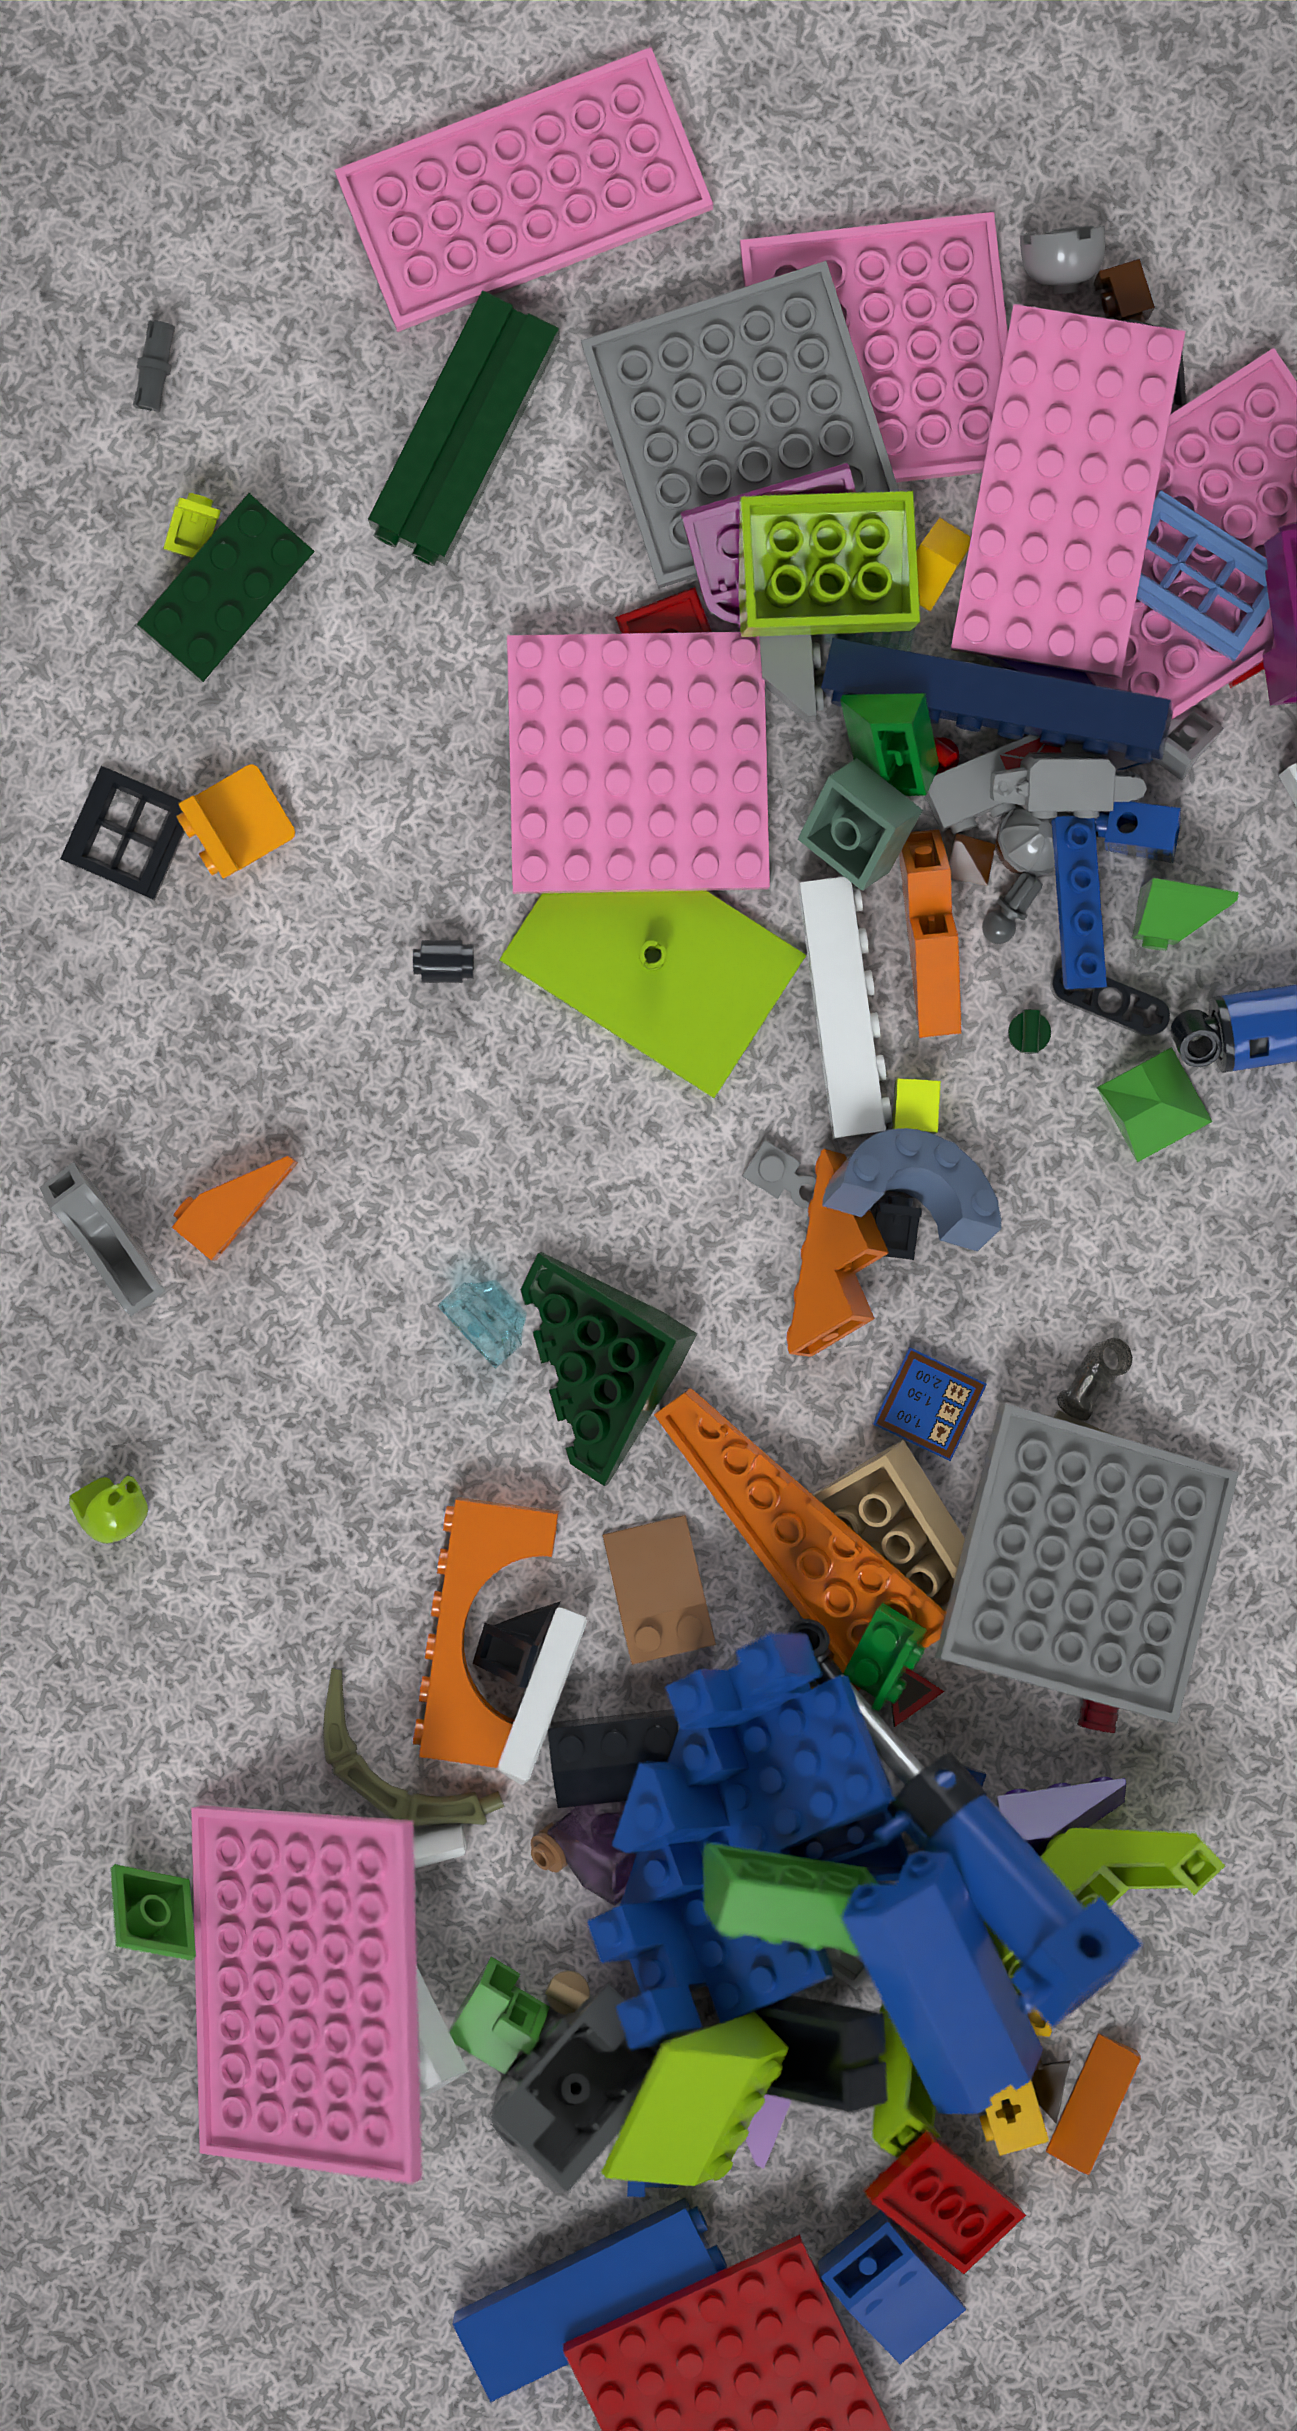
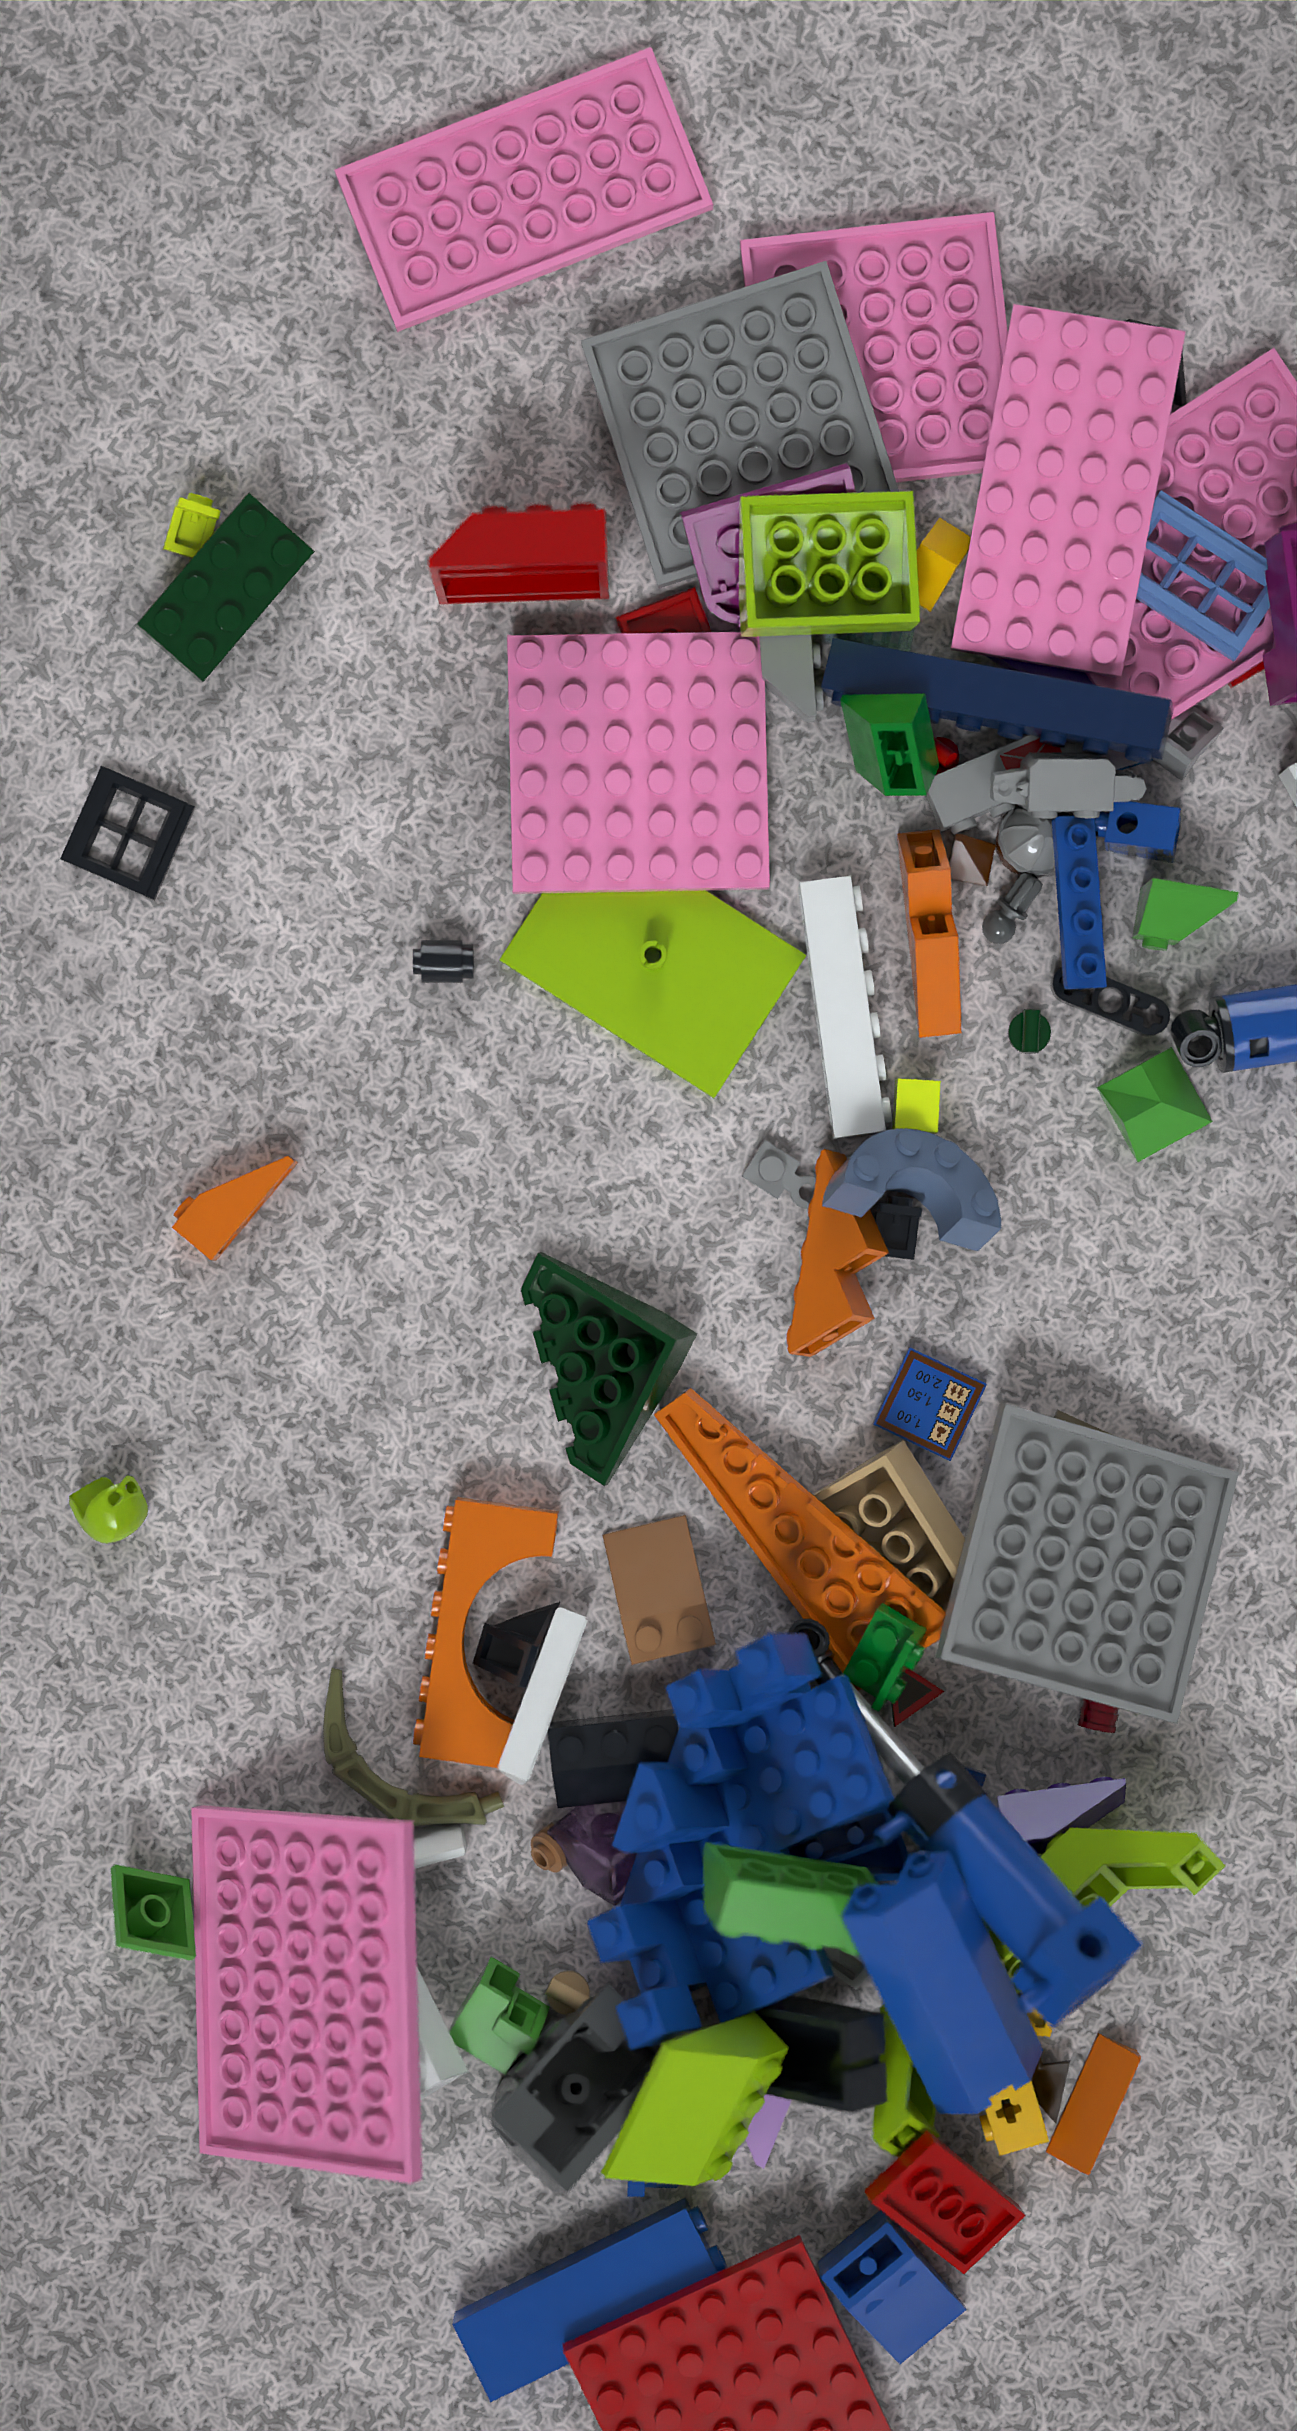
light grey arch [39,1162,165,1317] -> none
dark grey pin [133,320,175,412] -> none
light orange bracket [176,764,295,879] -> none
dark green brick [368,290,560,566] -> none
clear light blue slope [437,1280,527,1369] -> none
sand green brick [798,758,923,891] -> none
light grey cylinder [1020,226,1106,294] -> none
clear smoke connector [1057,1338,1133,1421] -> none
reddish brown brick [1093,259,1155,323] -> none
none -> red slope [428,503,609,605]

